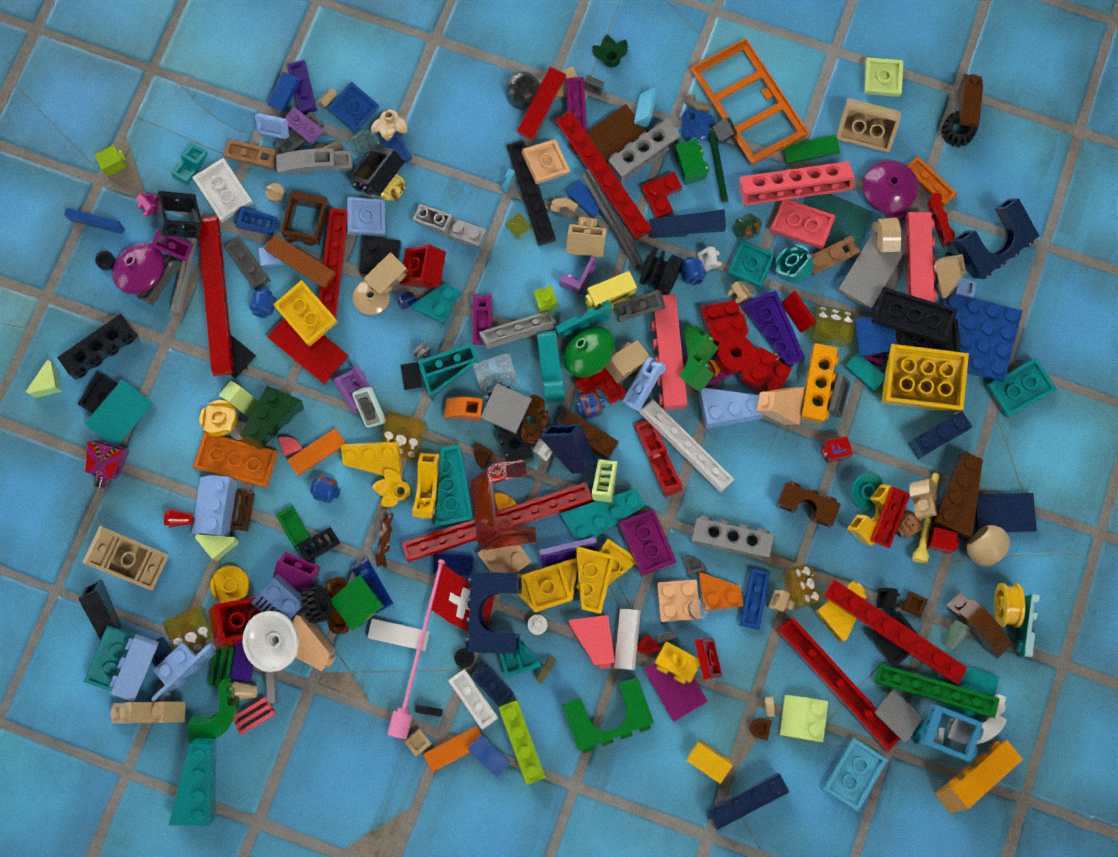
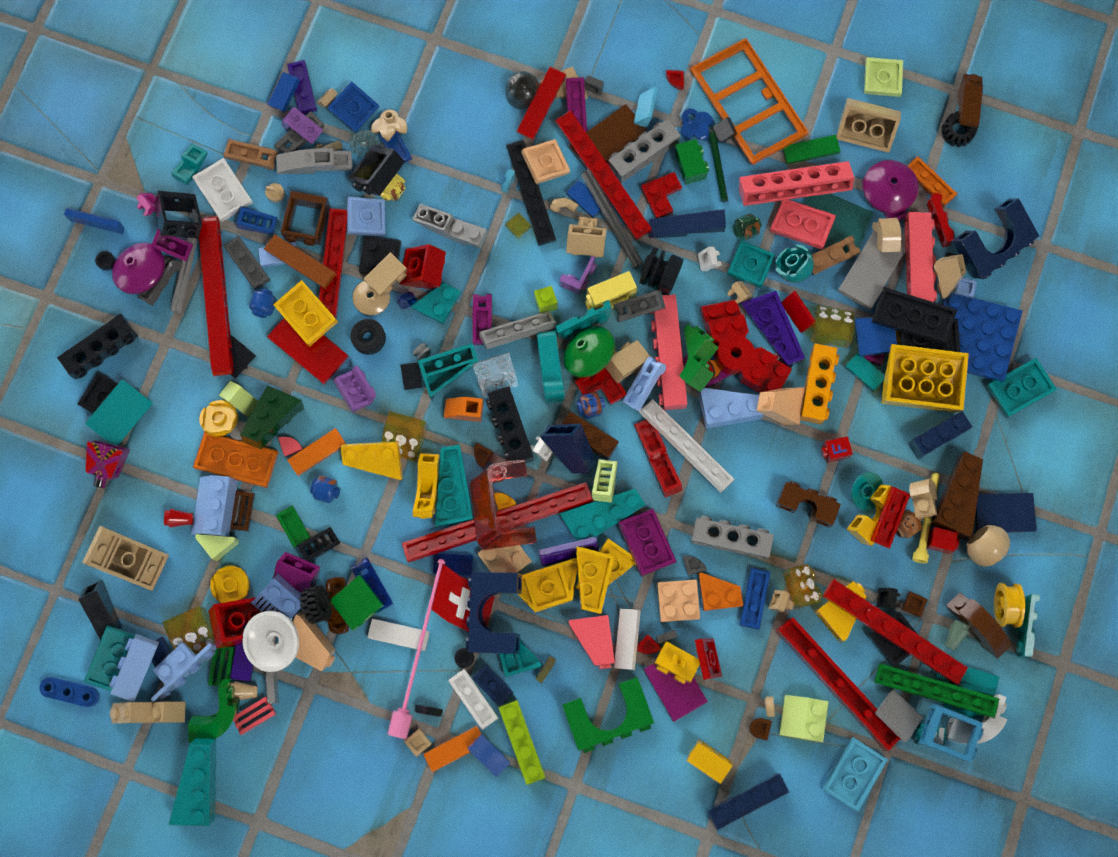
yellowish green slope [26,360,62,398] -> none
lime brick [94,145,127,177] -> none
light blue tile [255,113,289,139] -> none
slope [352,387,386,427] -> none
yellow plate [372,469,411,507] -> none
reddish brown piece [375,511,394,568] -> none
light grey tile [481,383,532,434] -> none
reddish brown piece [521,394,549,444] -> none
white tile [528,615,547,635] -> none
dark green plate [592,35,628,68] -> none
blue head [679,257,706,286] -> none
dark tan arm [685,94,711,112] -> none
clear tile [688,599,709,619] -> none
dark grey tile [828,375,851,418] -> none
light orange wedge [934,740,1023,813] -> none
none -> blue plate [39,677,100,707]
none -> black tyre [351,319,386,355]
none -> red tile [666,70,684,90]

